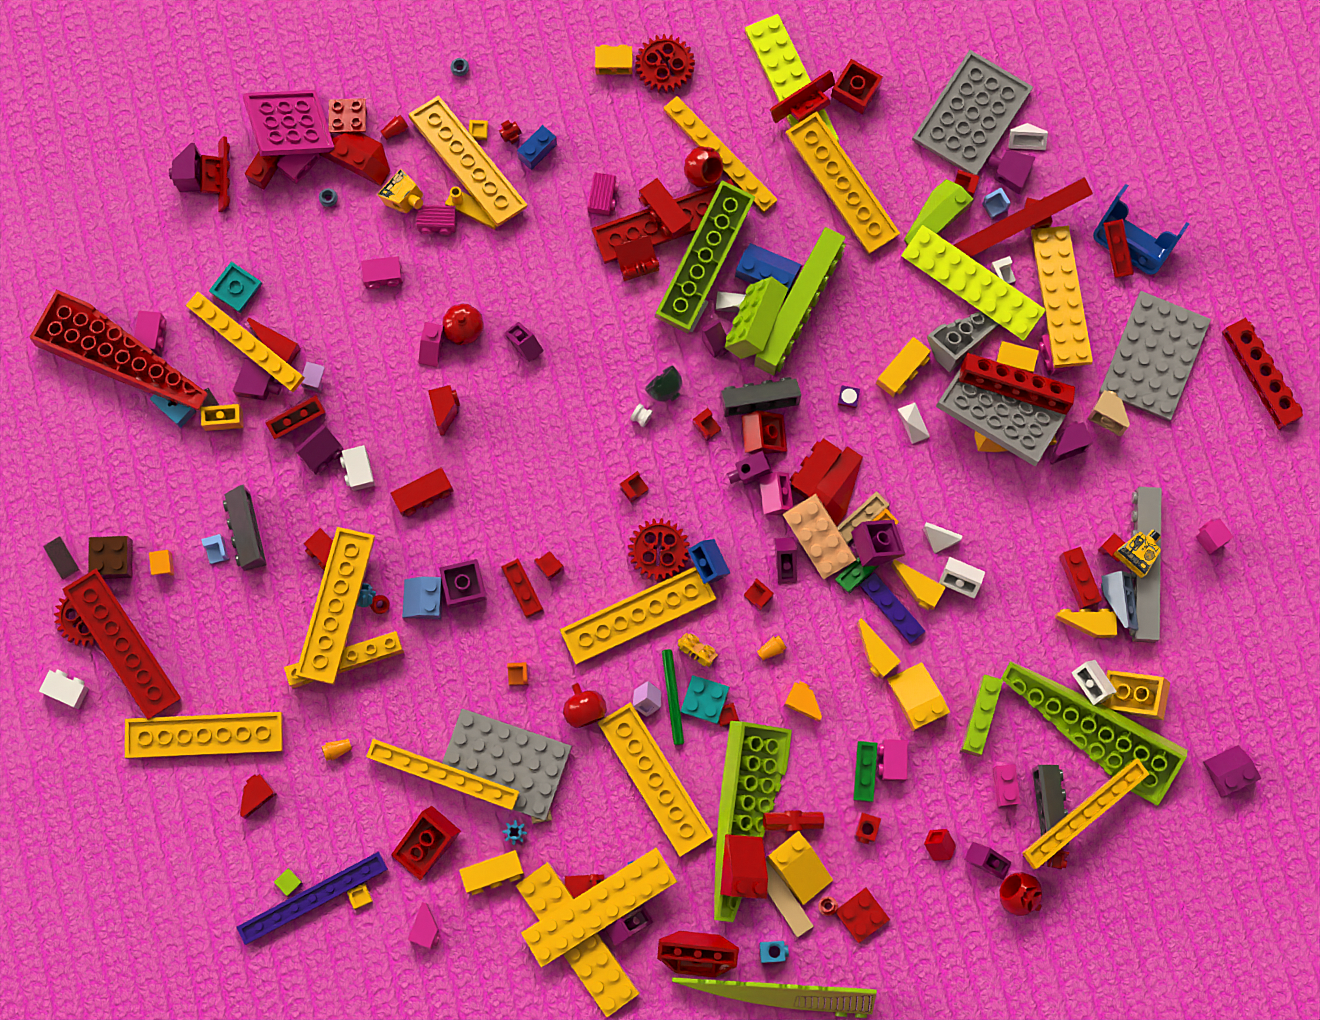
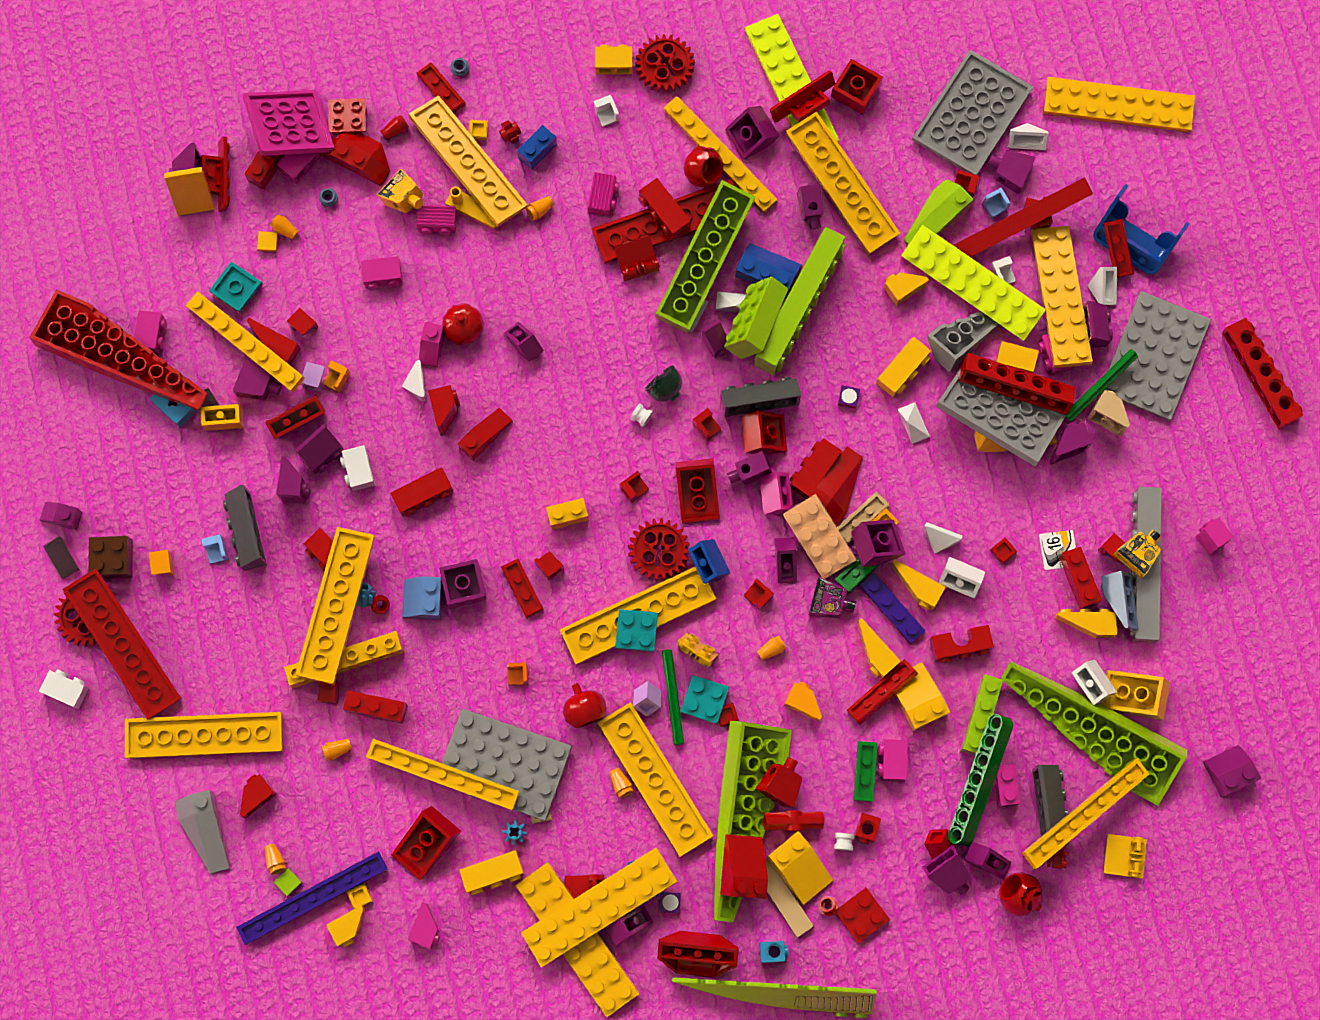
none -> magenta slope [40,502,83,531]
none -> tile [164,167,215,216]
none -> light grey wedge [175,790,230,874]
none -> yellow tile [257,231,278,252]
none -> light orange cone [264,843,286,875]
none -> light orange cone [270,214,299,240]
none -> magenta slope [276,456,310,504]
none -> red panel [287,308,318,336]
none -> red panel [317,681,340,704]
none -> light orange panel [323,360,350,393]
none -> yellow slope [326,905,366,948]
none -> red brick [343,690,407,724]
none -> white slope [402,360,426,402]
none -> red tile [417,62,465,113]
none -> red slope [458,408,513,461]
none -> light orange cone [526,196,554,221]
none -> yellow brick [546,498,589,530]
none -> white panel [594,95,620,127]
none -> light orange cone [609,768,634,799]
none -> teal plate [615,609,658,652]
none -> tile [660,892,681,913]
none -> red slope [675,458,720,523]
none -> magenta slope [725,106,780,160]
none -> red torso [756,757,802,808]
none -> magenta torso [797,183,824,230]
none -> torso [808,577,856,618]
none -> white wheel [834,833,855,851]
none -> red tile [846,659,918,725]
none -> yellow slope [883,272,929,306]
none -> magenta torso [923,845,971,894]
none -> red arch [930,625,994,663]
none -> green beam [948,714,1013,847]
none -> red tile [990,537,1017,564]
none -> sticker [1039,530,1076,570]
none -> yellow plate [1043,77,1195,133]
none -> green axle [1066,349,1138,421]
none -> magenta slope [1083,301,1113,348]
none -> white slope [1087,267,1117,305]
none -> yellow hinge [1103,834,1147,879]

